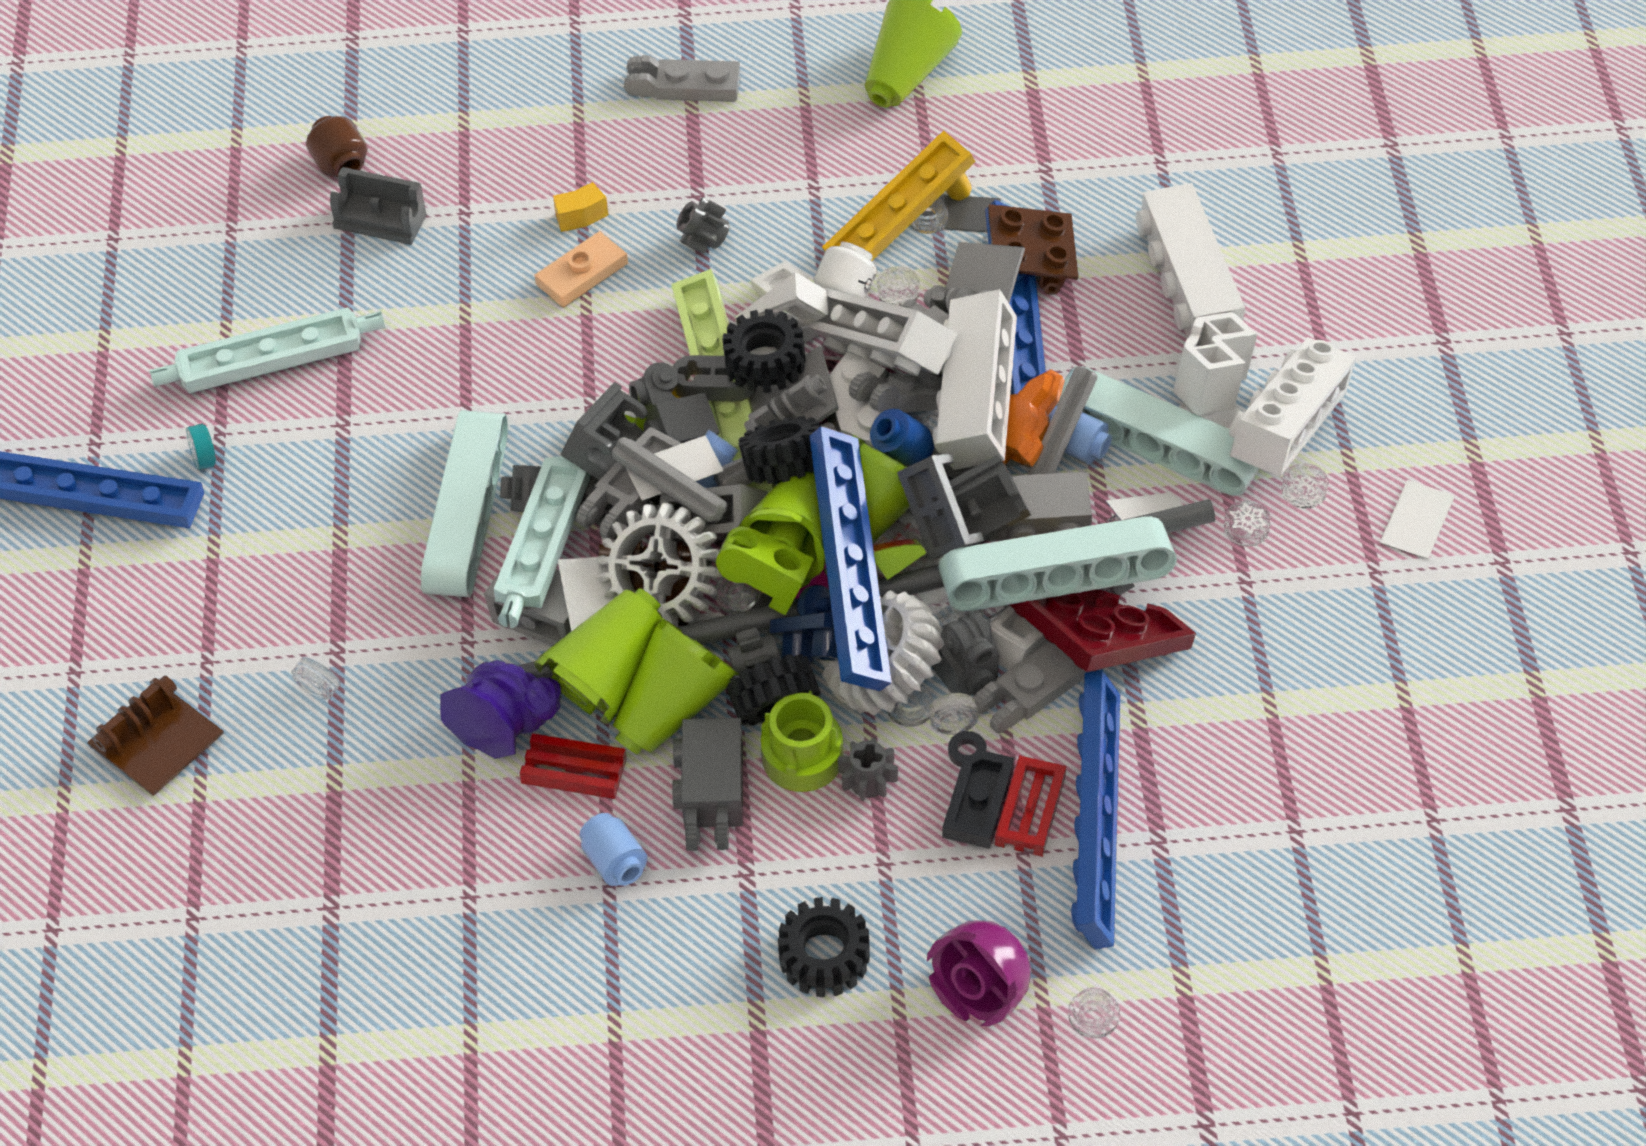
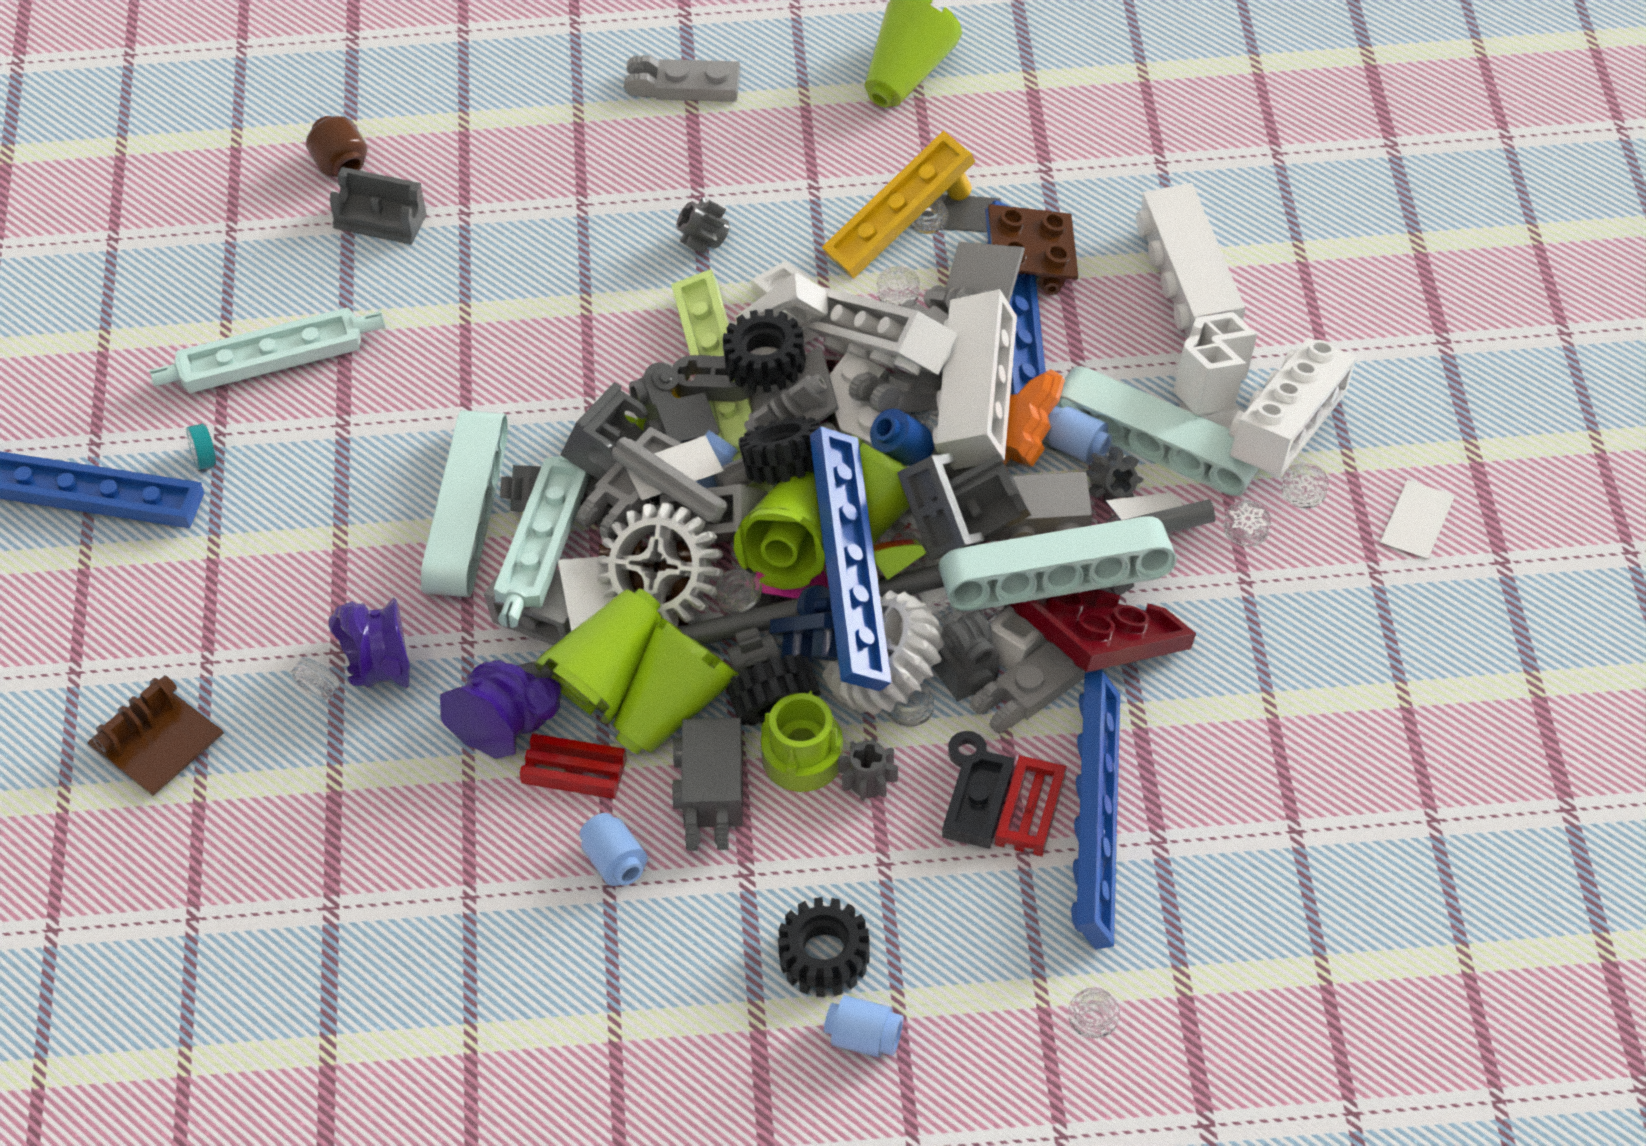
light nougat plate [534,231,628,308] -> none
yellow piece [553,182,609,232] -> none
lime leg [716,527,814,615] -> none
white head [813,241,877,297] -> none
magenta cylinder [927,920,1031,1027] -> none
clear tile [929,693,979,735] -> none
light grey axle [1027,366,1097,475] -> none
none -> dark purple piece [328,597,410,689]
none -> light blue brick [824,995,904,1058]
none -> dark grey gear [1083,447,1144,503]

